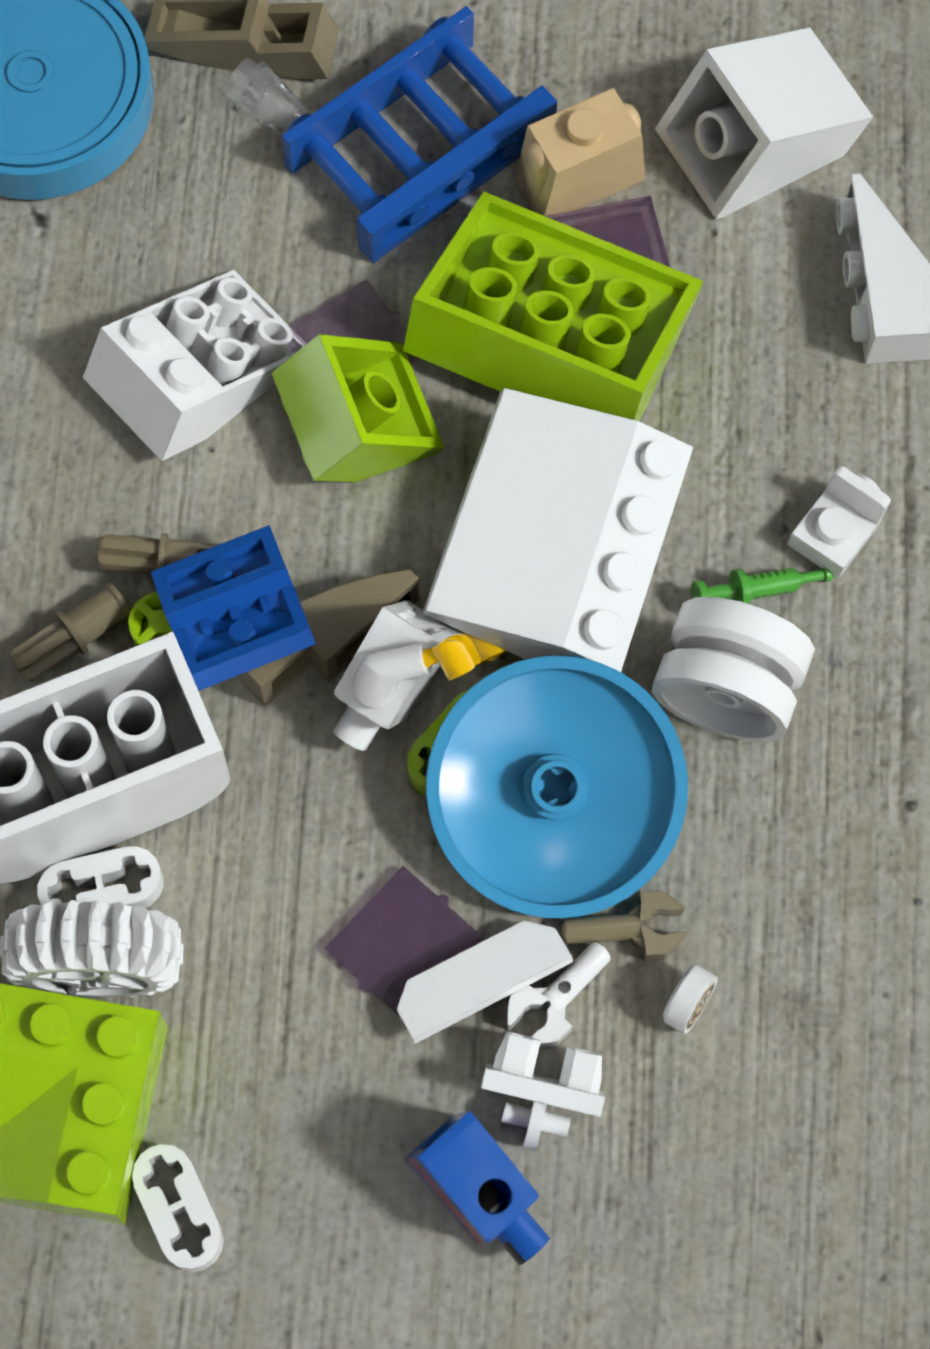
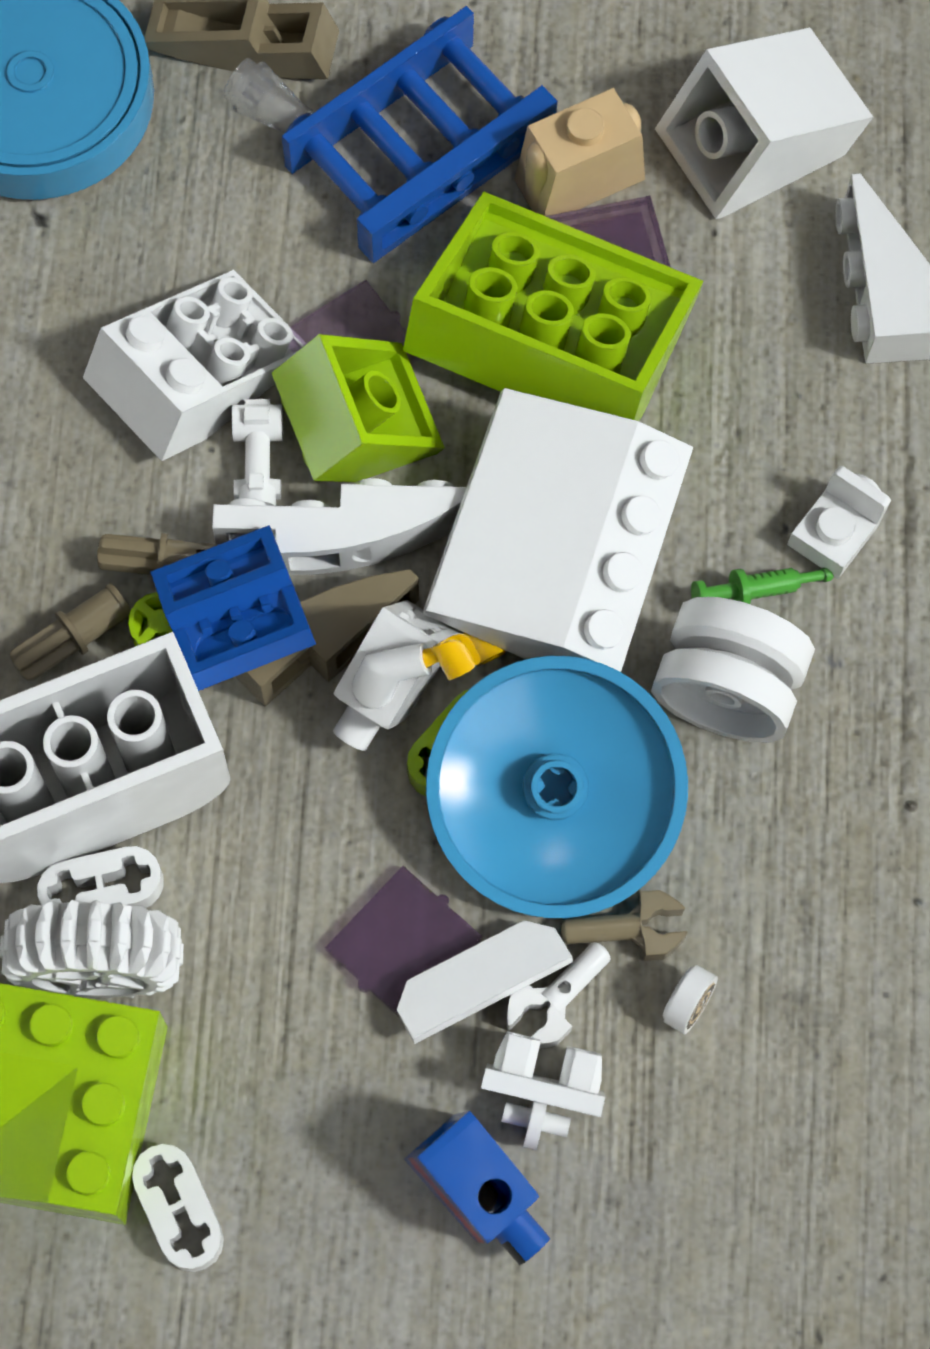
none -> white slope [212,478,466,576]
none -> white bar [232,399,283,506]

